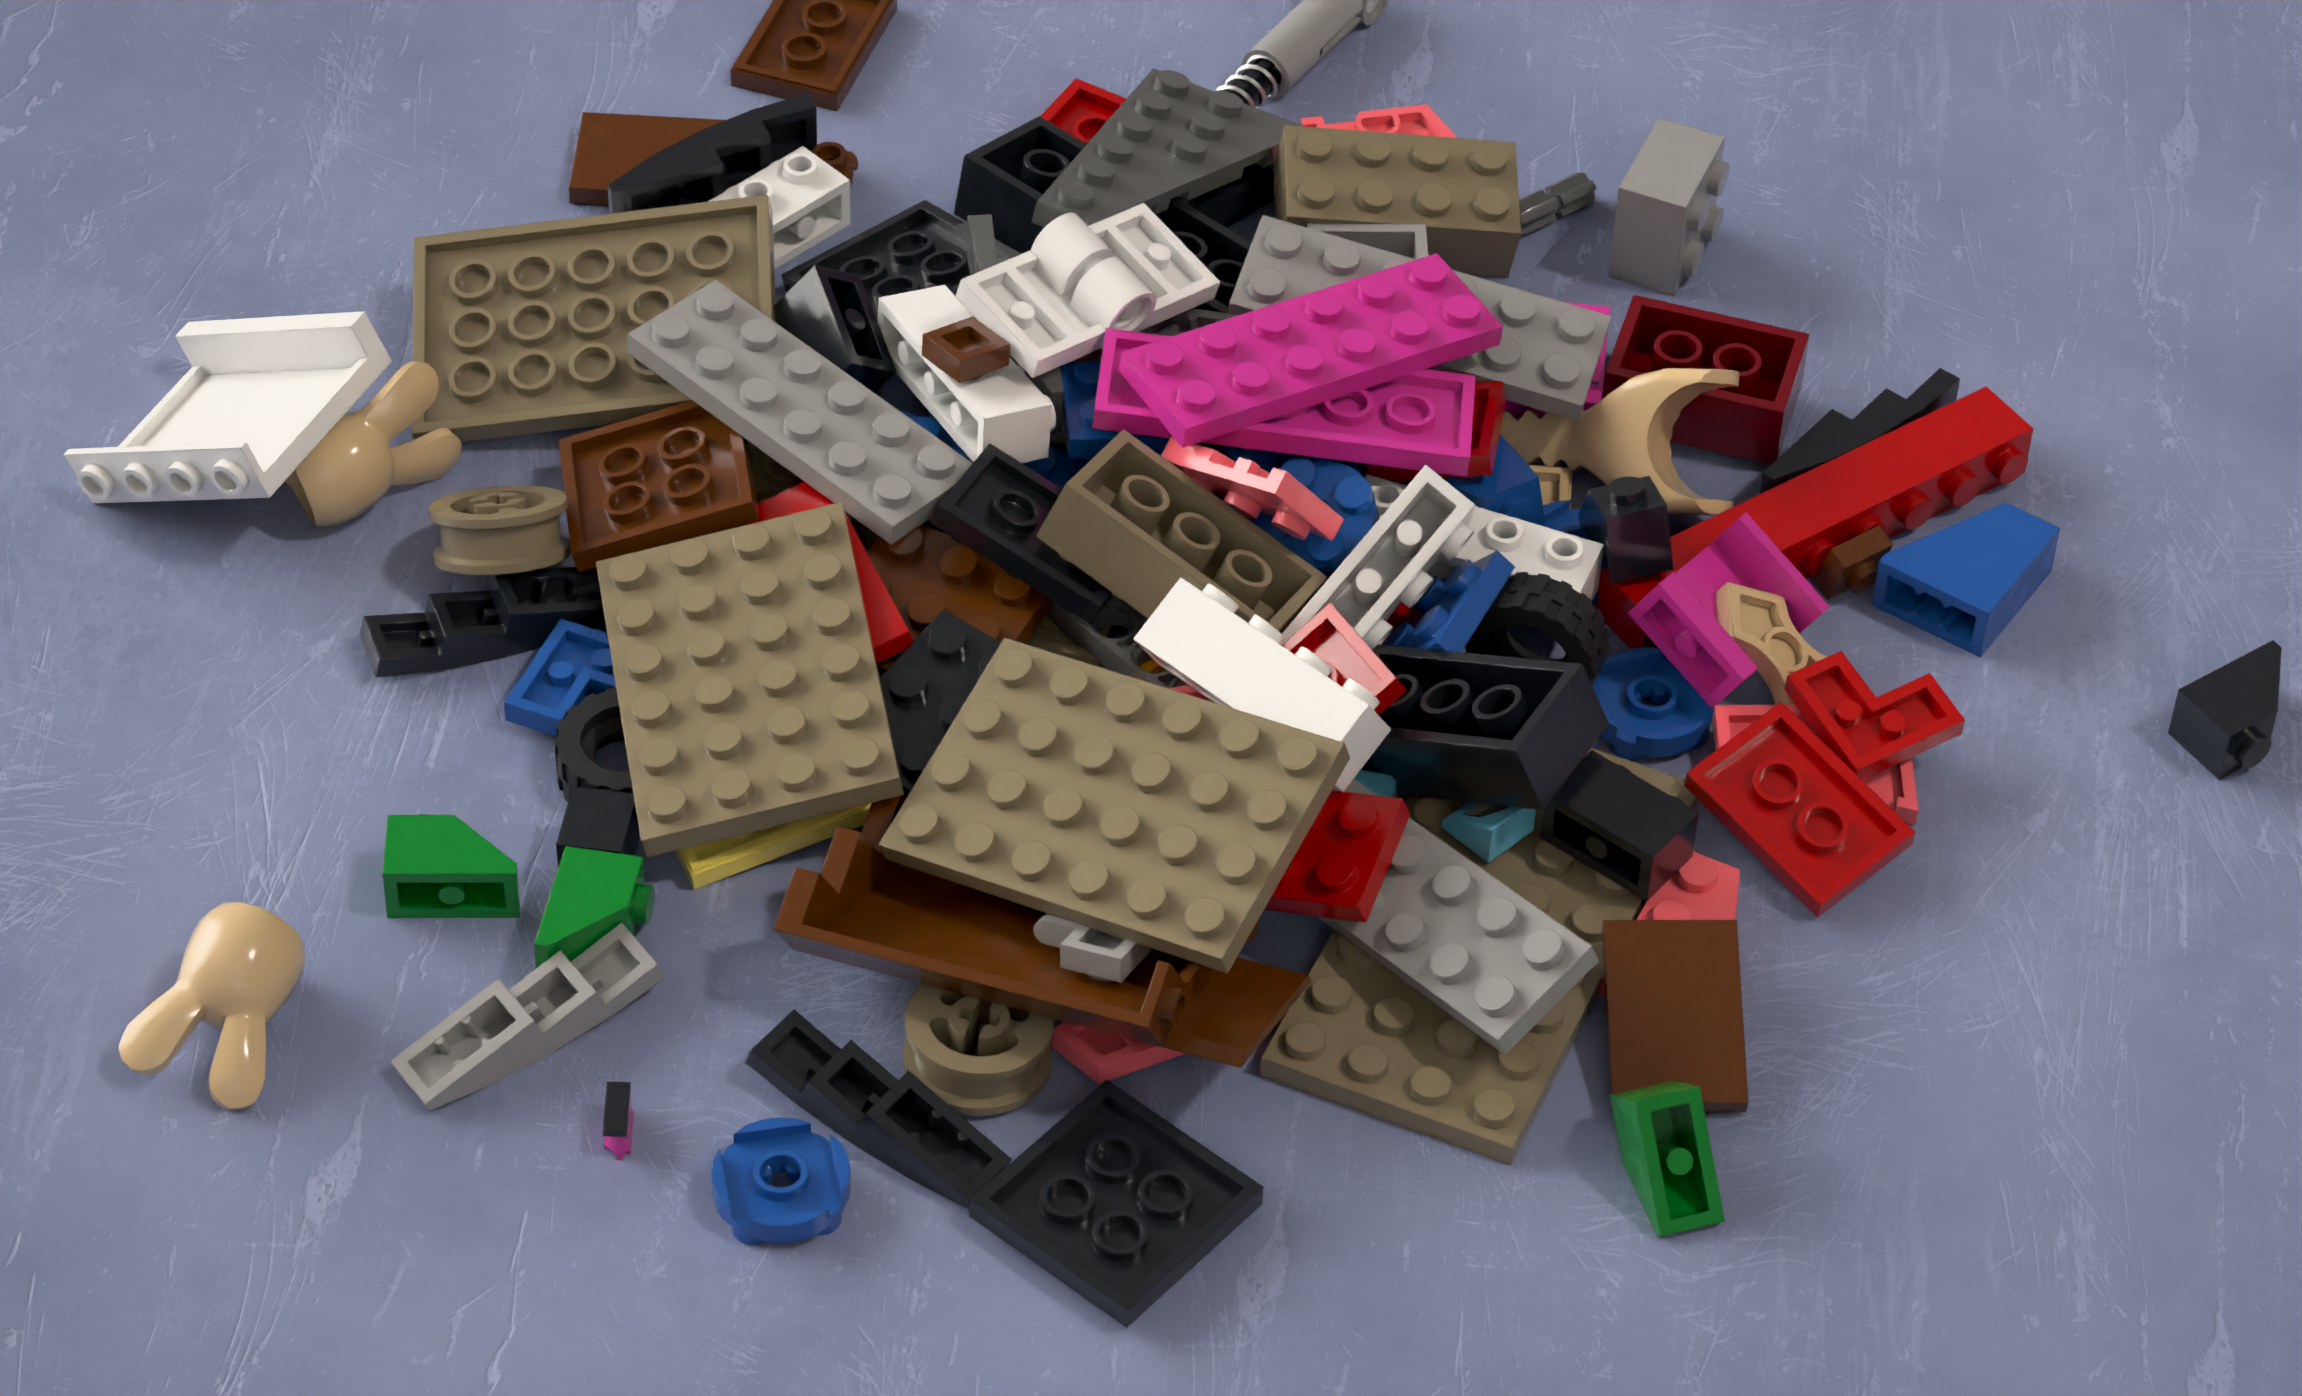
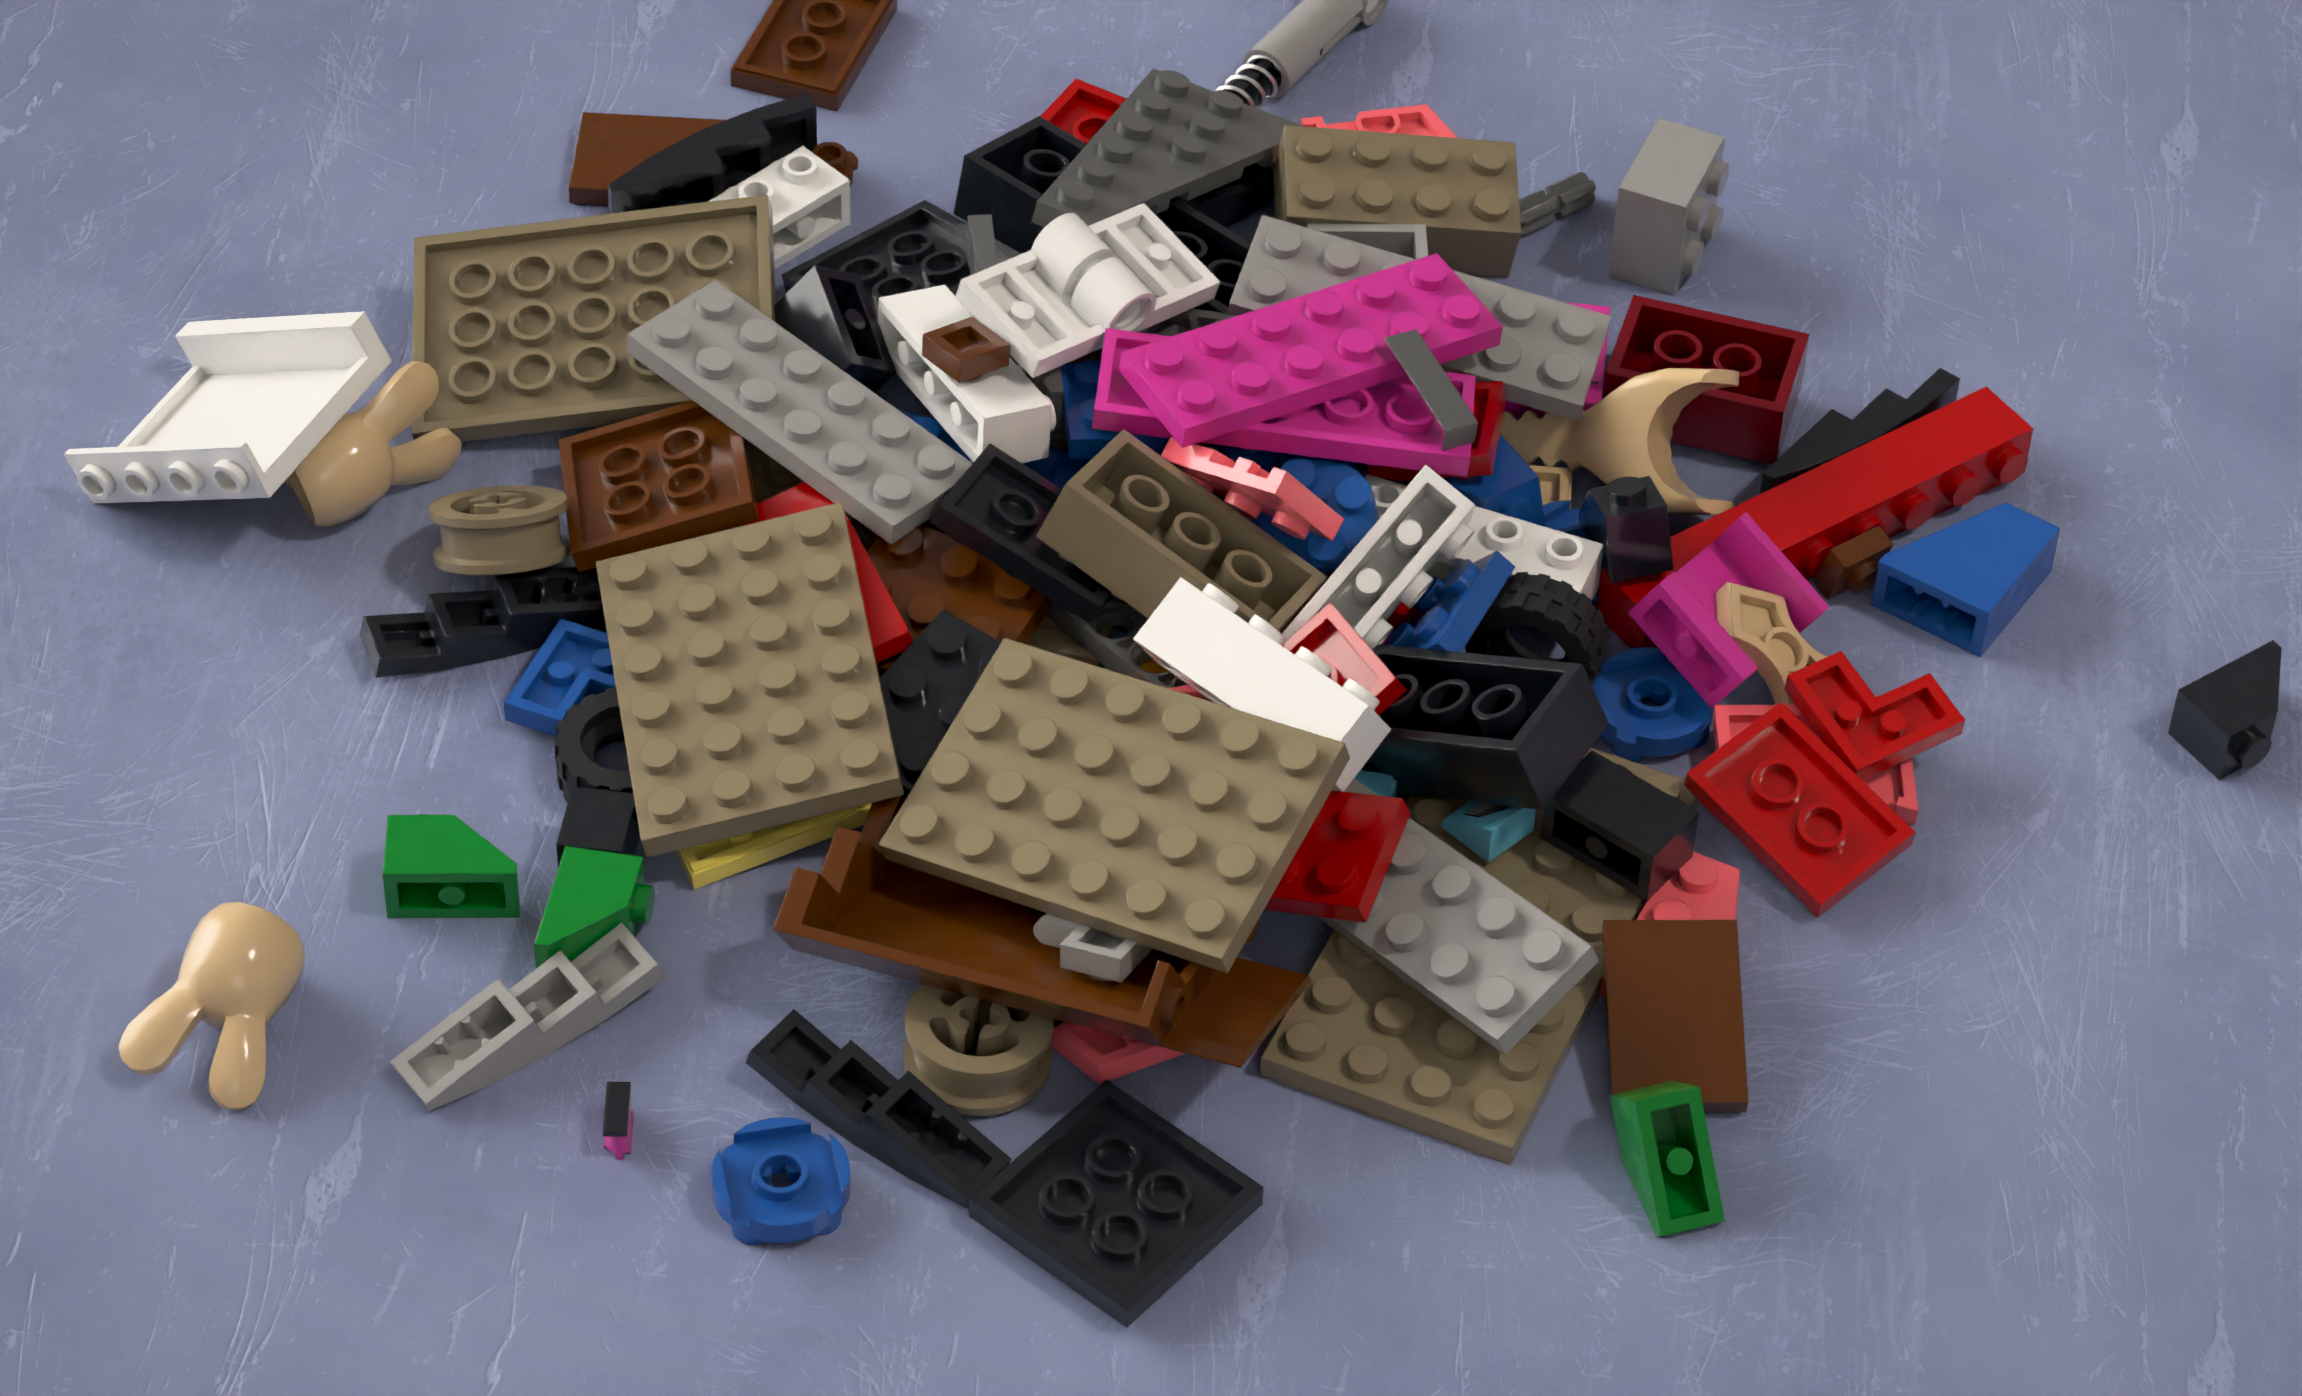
none -> dark grey piece [1384,329,1478,451]

